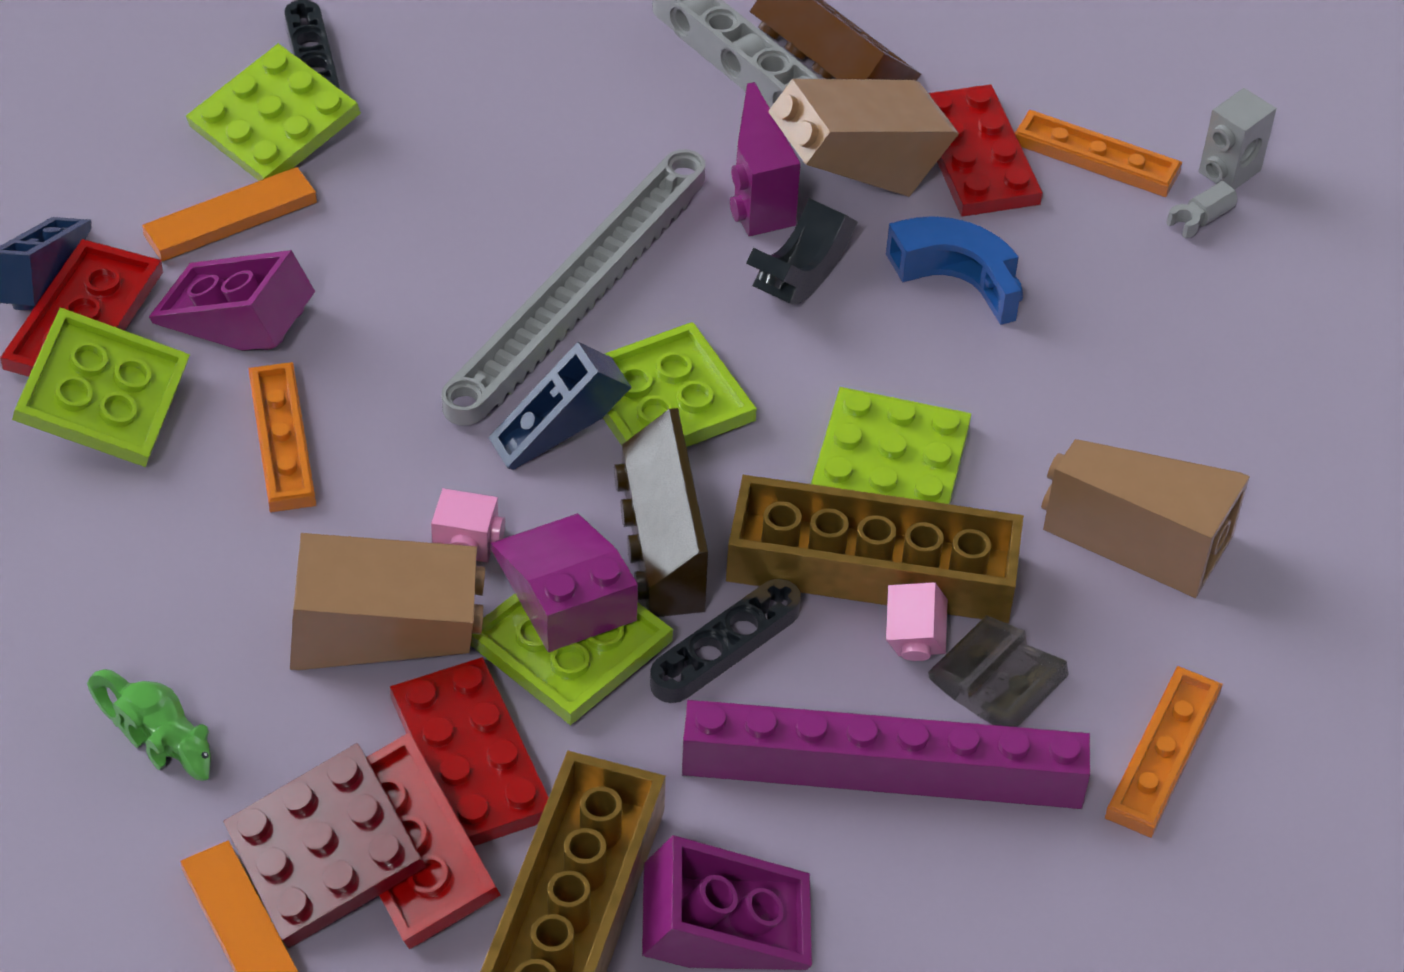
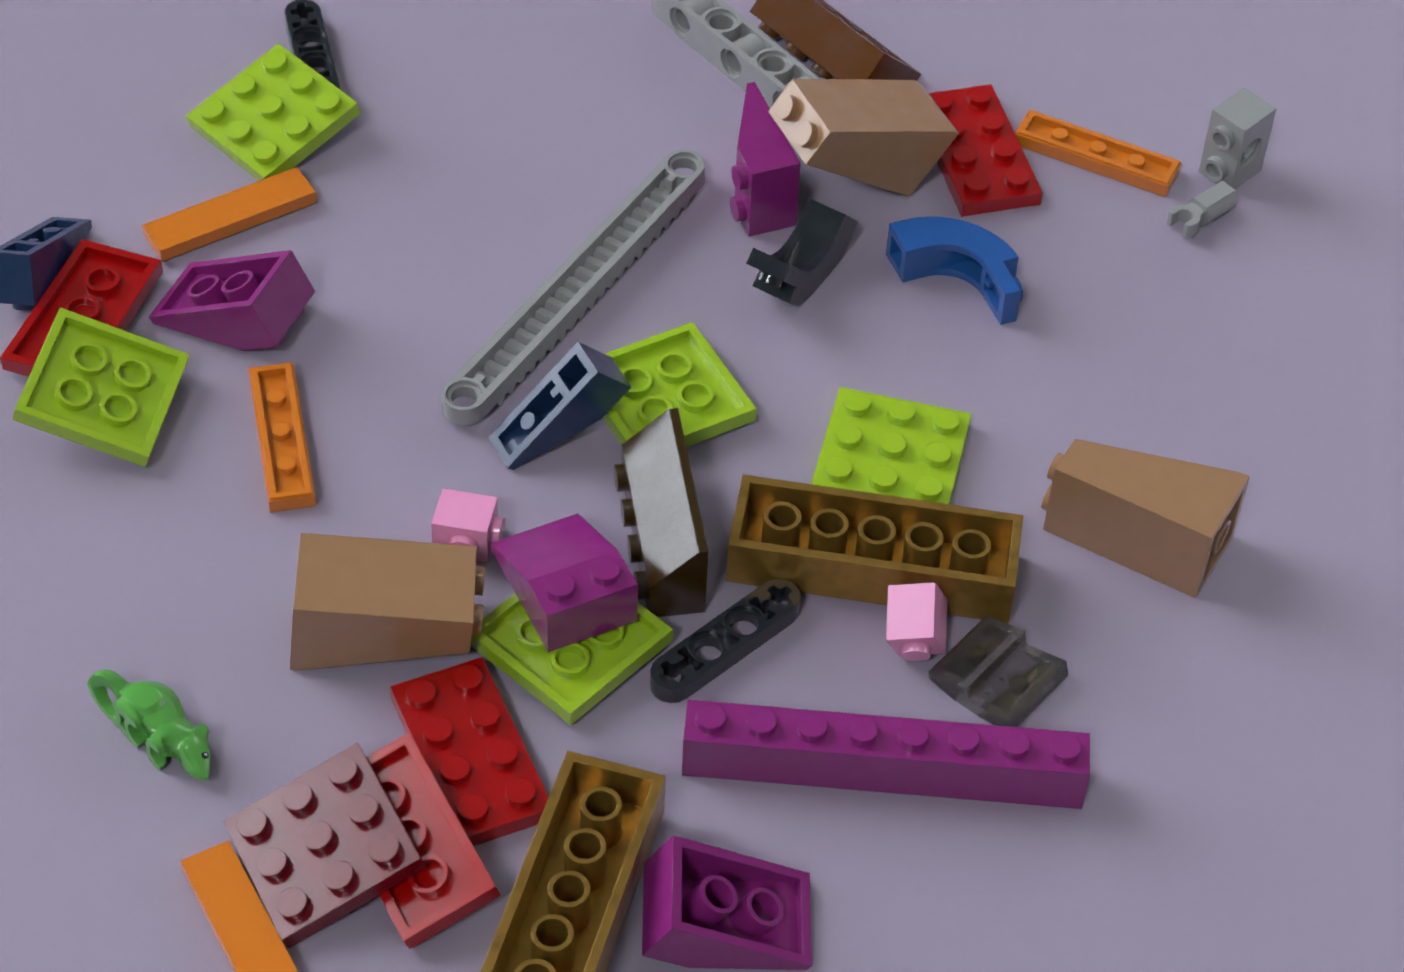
orange tile [1105,666,1223,838] -> none

